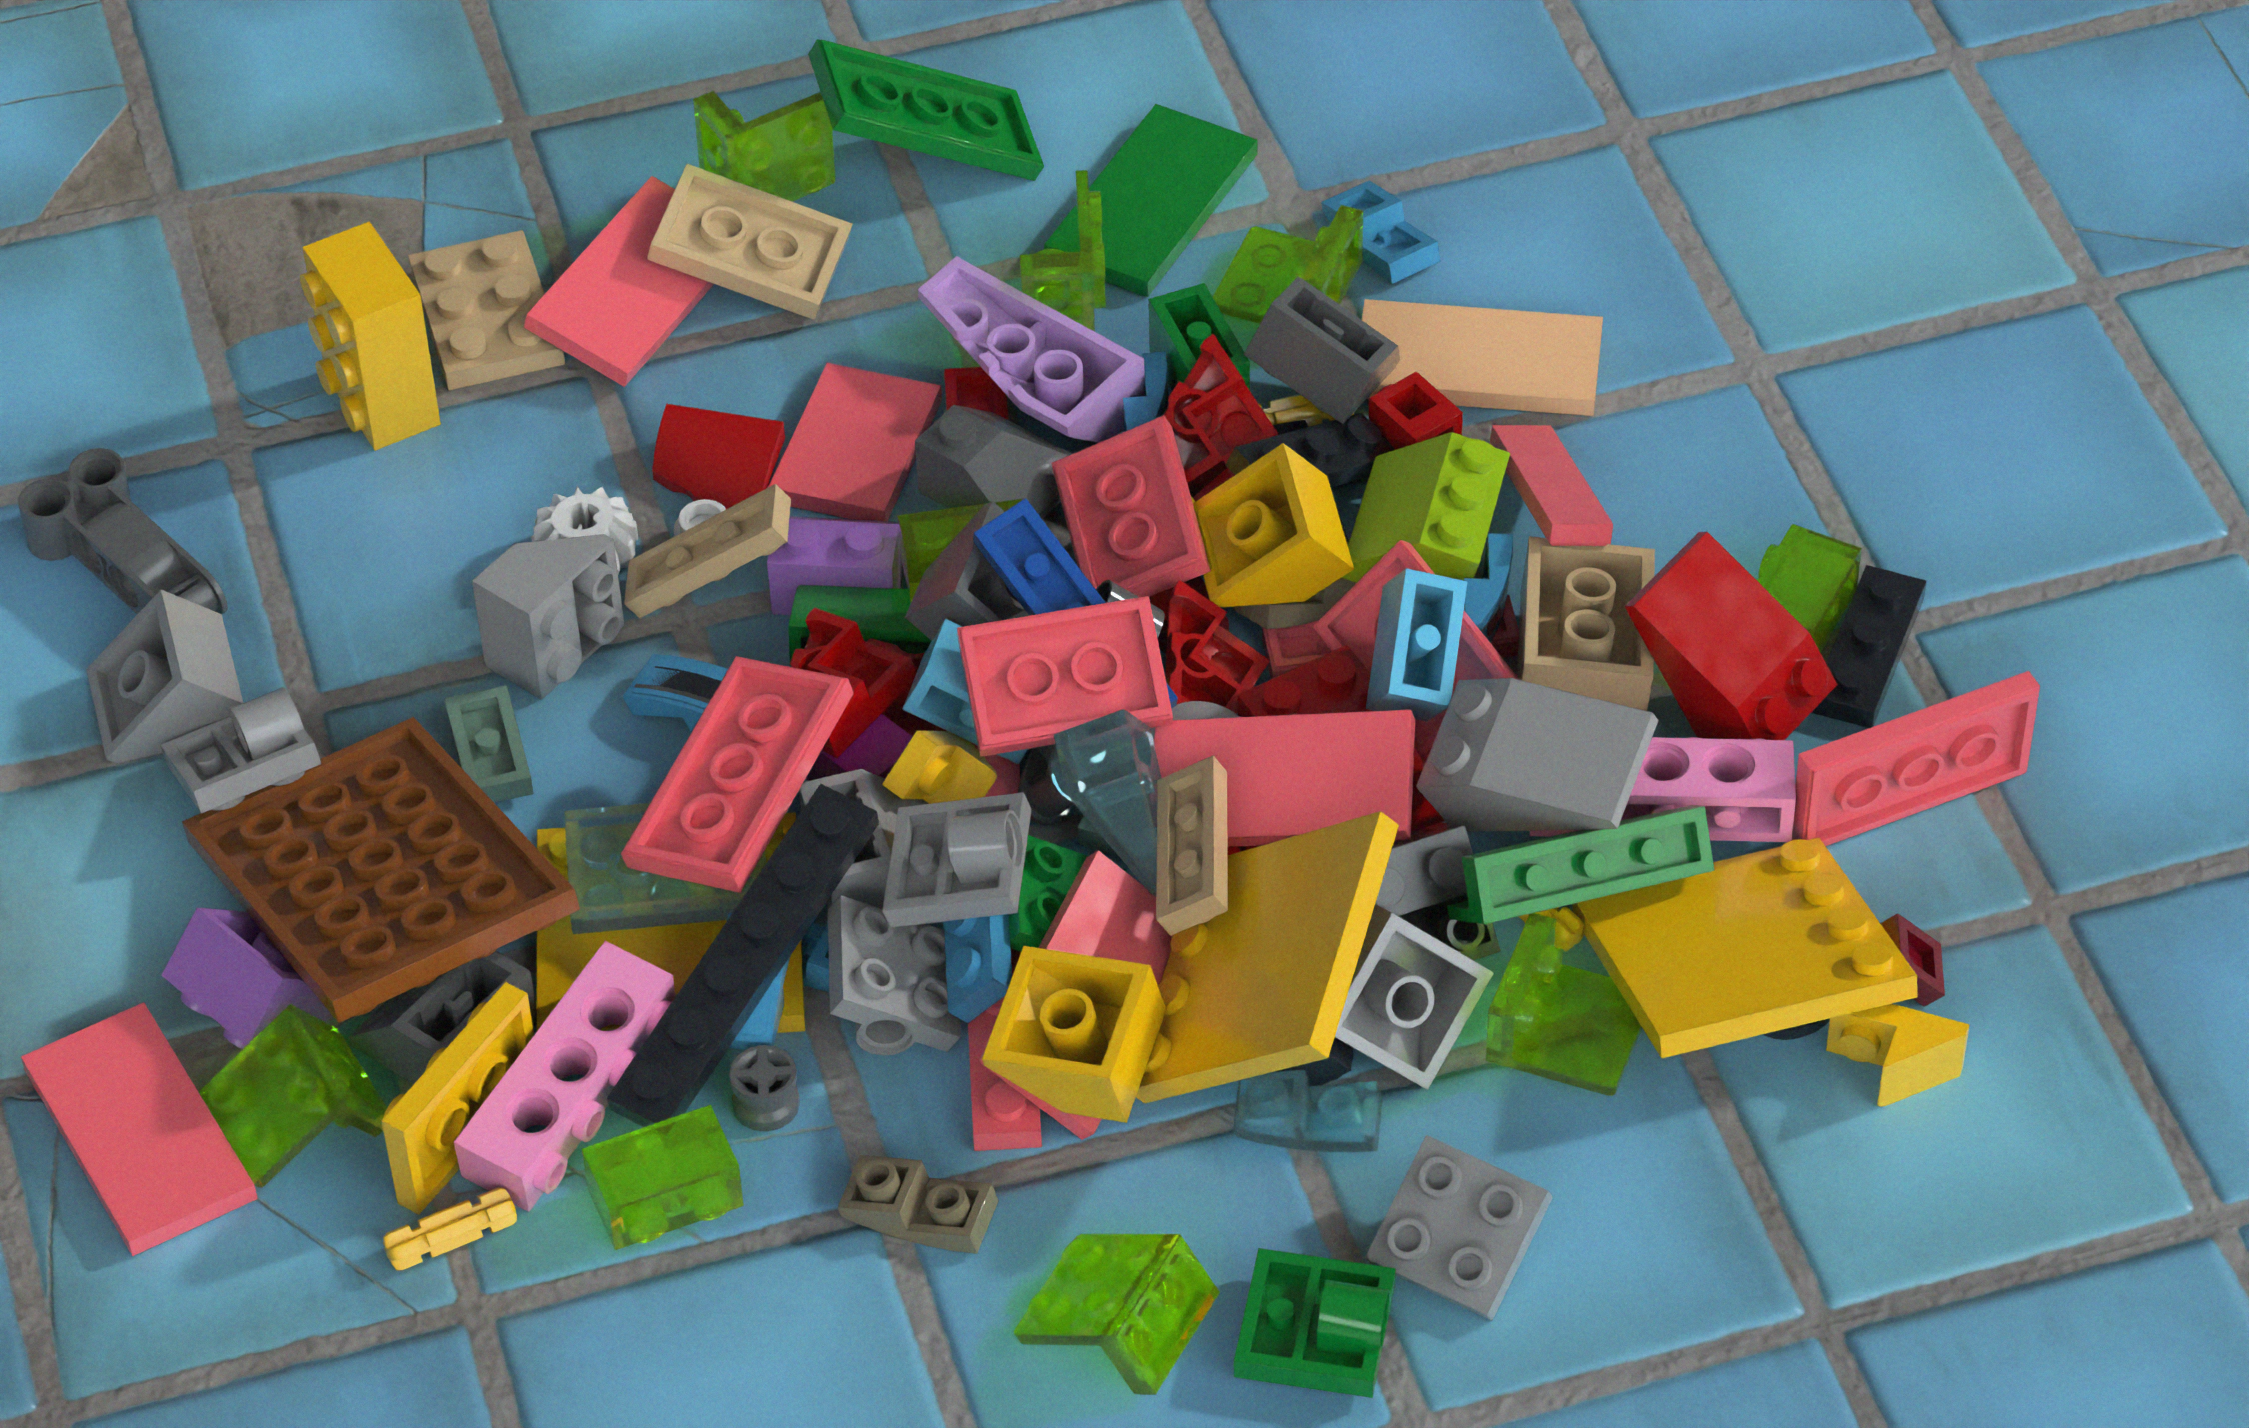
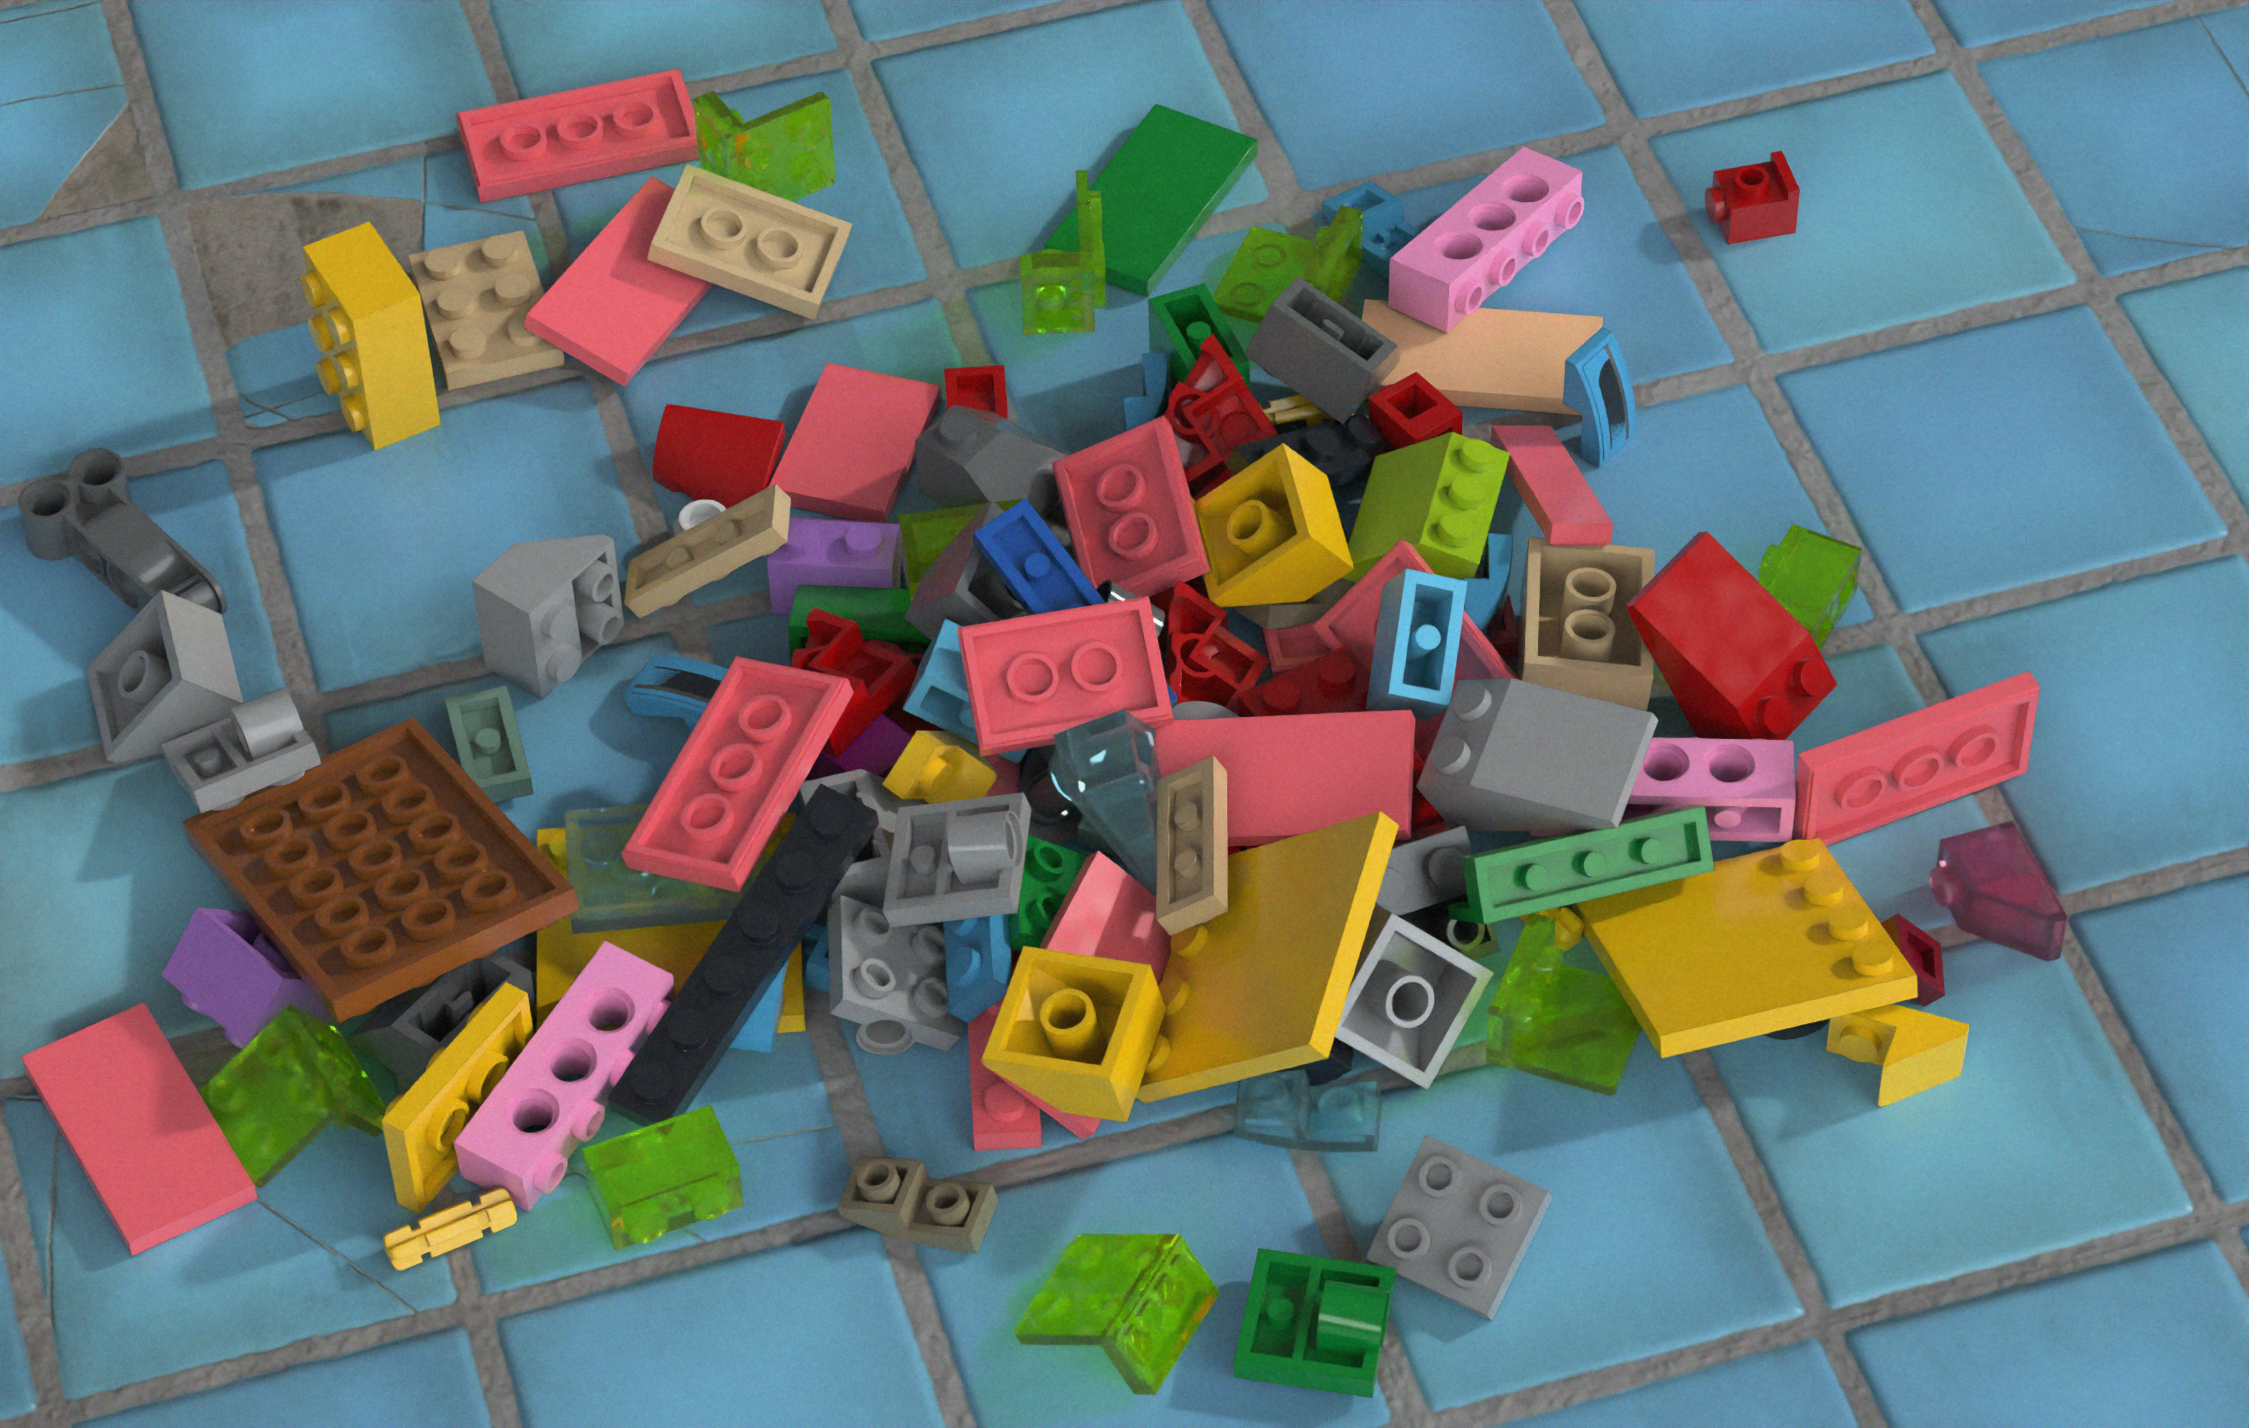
white gear [531,486,638,574] -> none
dark grey wheel [729,1045,800,1131] -> none
green tile [808,39,1044,181] -> none
lavender wedge [918,256,1145,443] -> none
black plate [1811,565,1927,728] -> none
none -> coral tile [456,69,706,203]
none -> bright pink brick [1388,146,1584,333]
none -> dark azure slope [1563,327,1636,469]
none -> red brick [1705,151,1800,245]
none -> clear pink slope [1930,820,2067,962]

